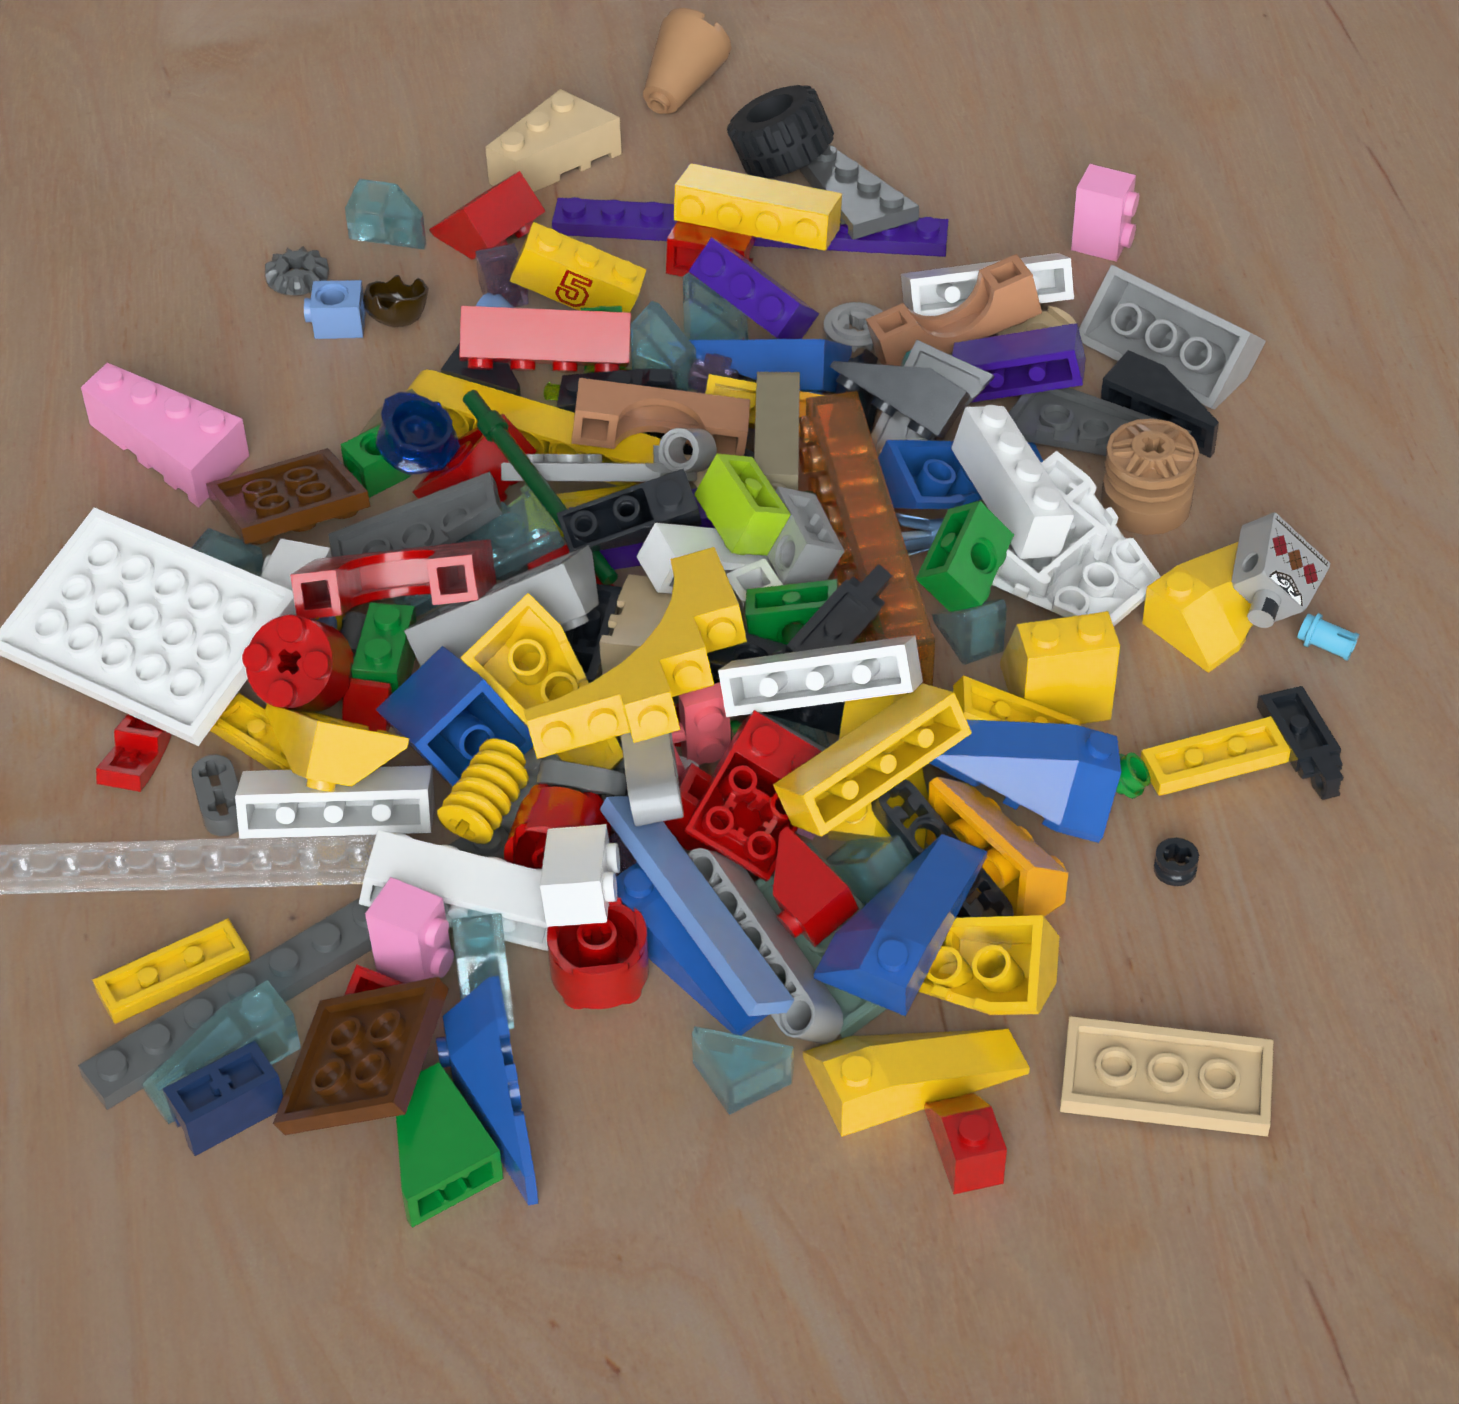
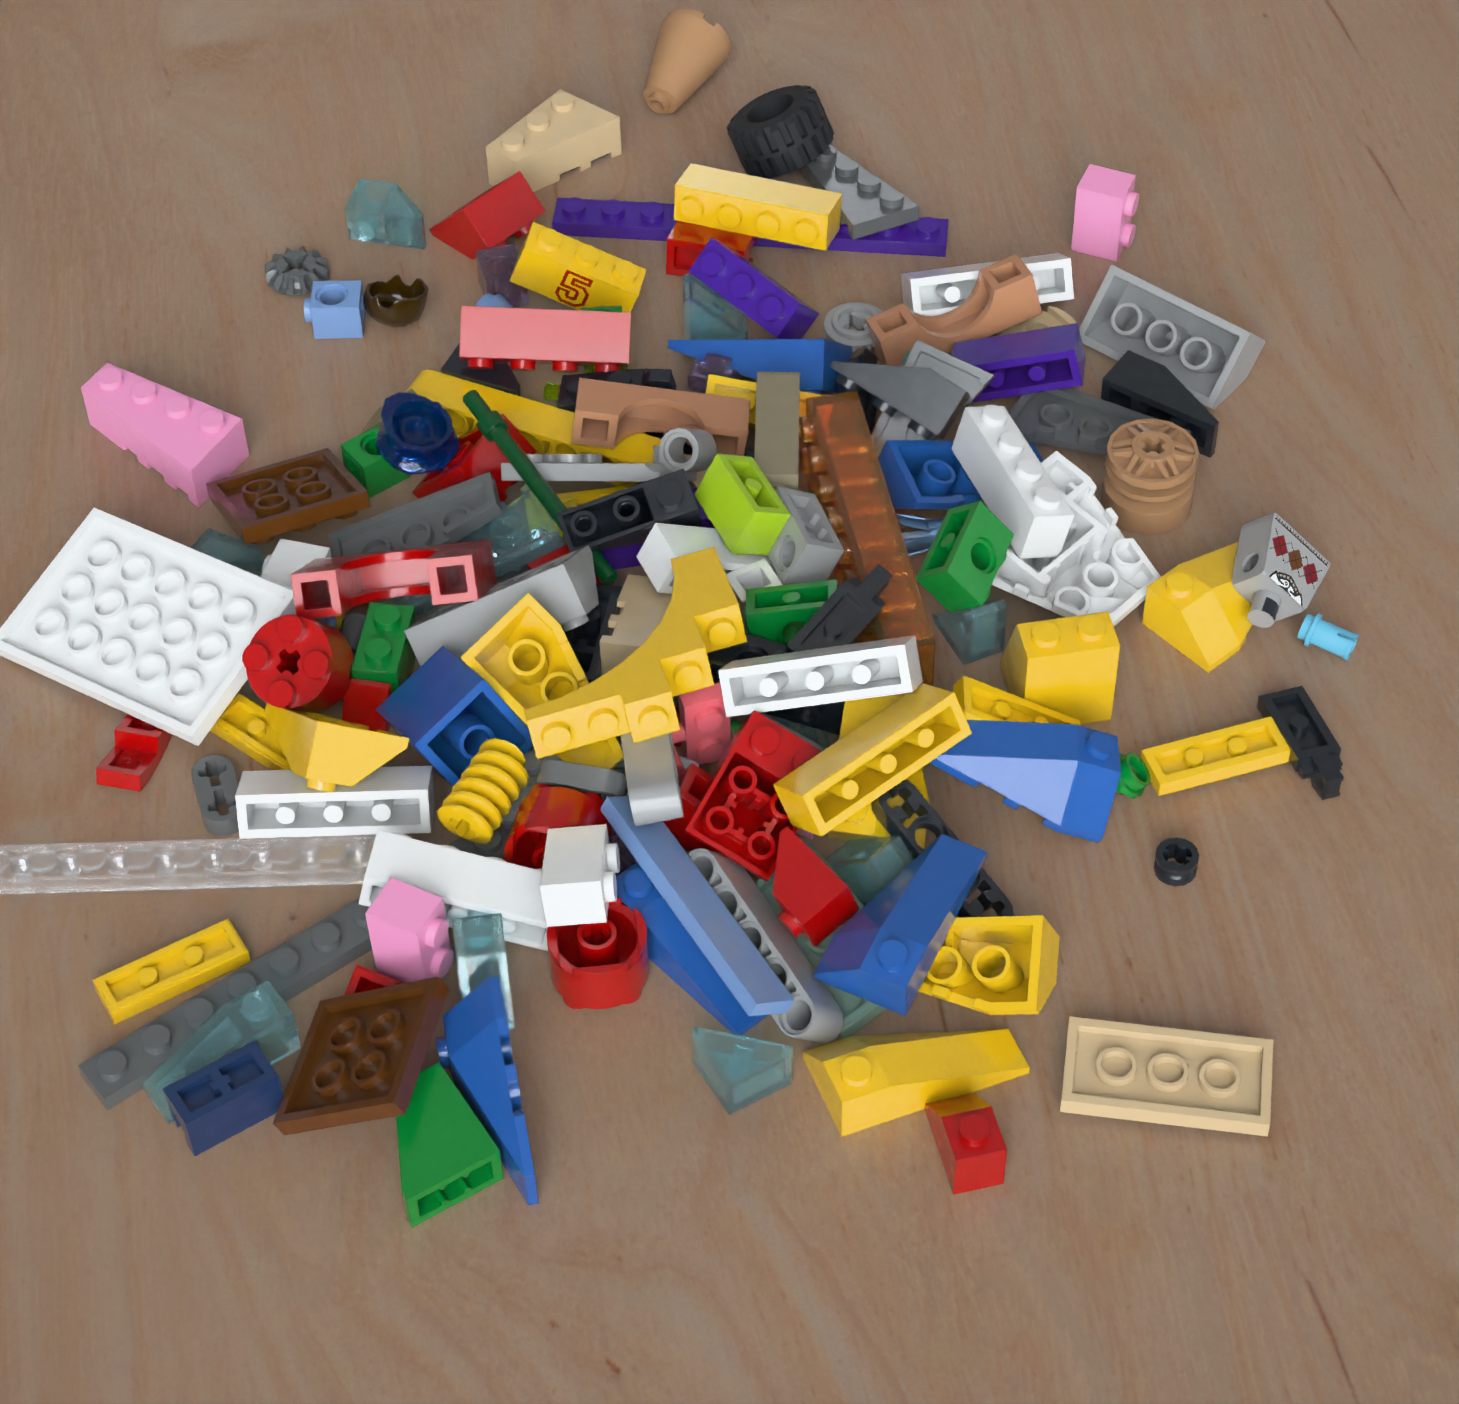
clear light blue slope [630,301,699,391] -> none
light orange slope [926,777,1068,917] -> none

